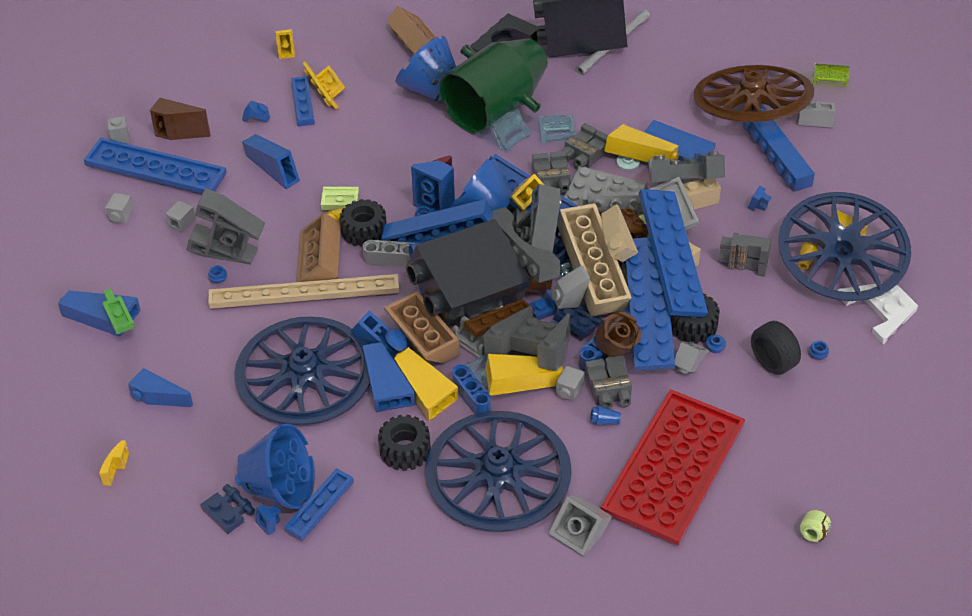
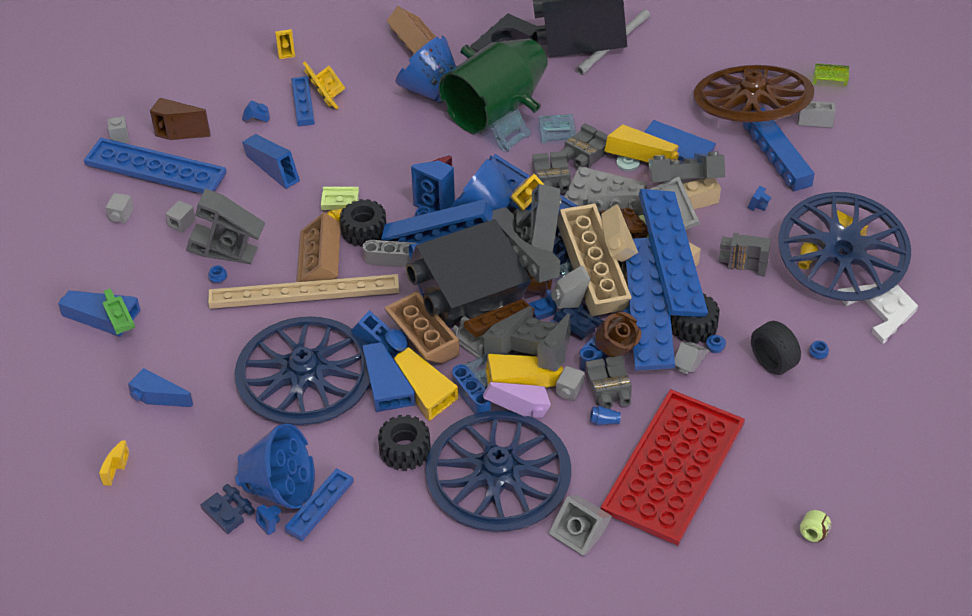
none -> lavender slope [483,382,551,418]

